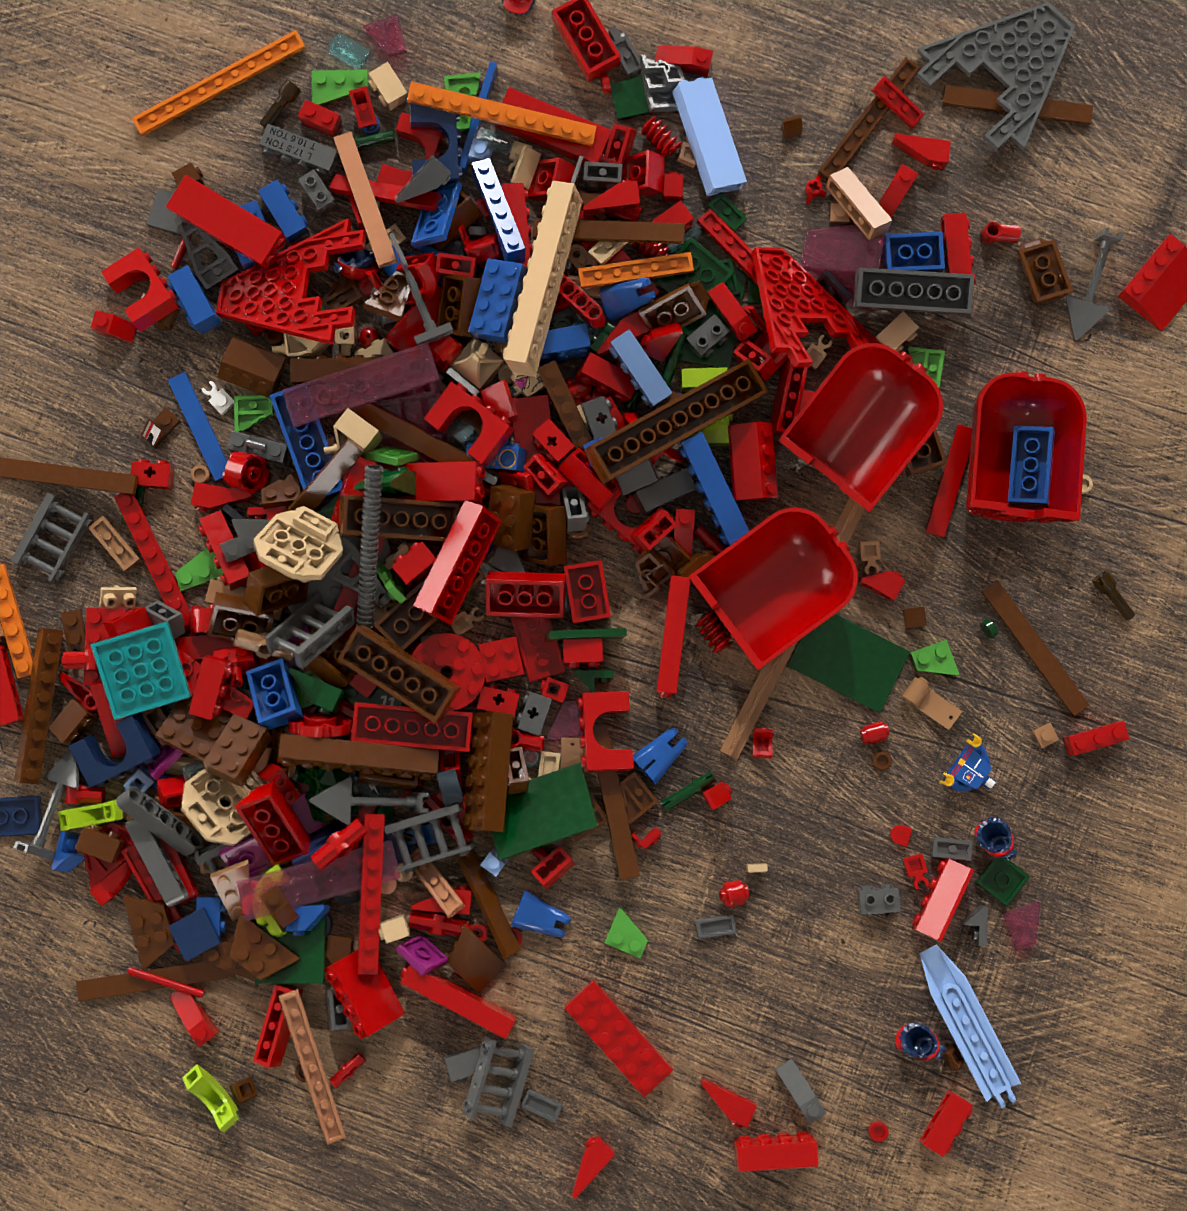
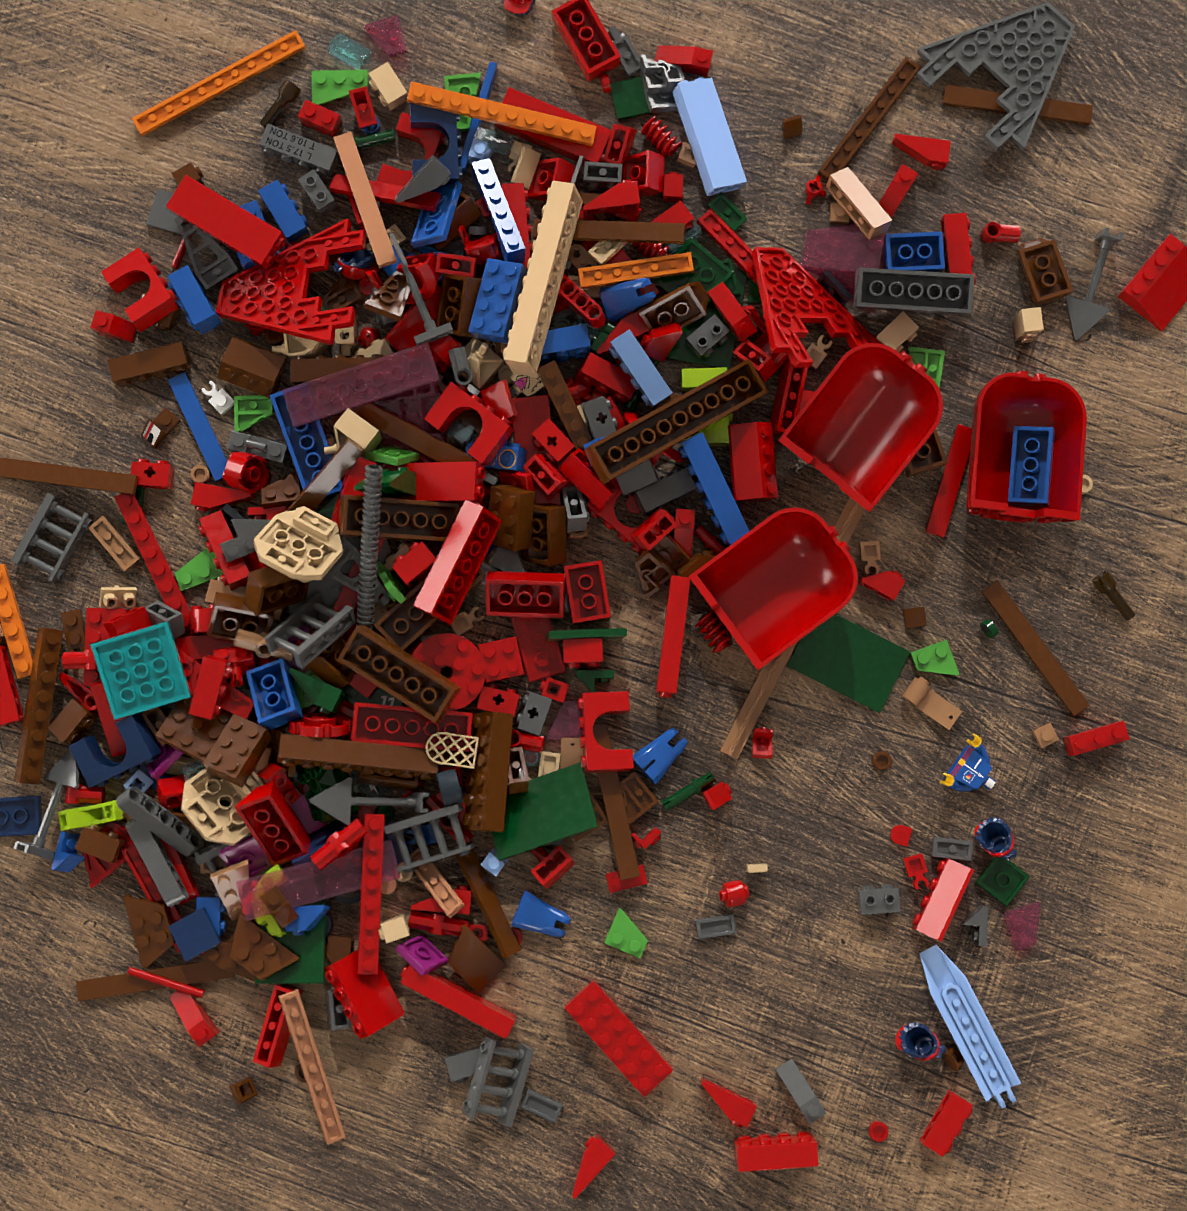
red piece [89,861,132,907] -> none
lime arch [182,1064,239,1133] -> none
red pin [329,1052,367,1088] -> none
dark green pin [661,333,687,388] -> none
red brick [860,721,890,745] -> none
red tile [871,76,924,129] -> none
none -> reddish brown brick [107,341,191,387]
none -> tan window [426,732,479,769]
none -> dark grey piece [448,347,472,386]
none -> red plate [605,864,648,893]
none -> tan brick [1012,307,1044,343]

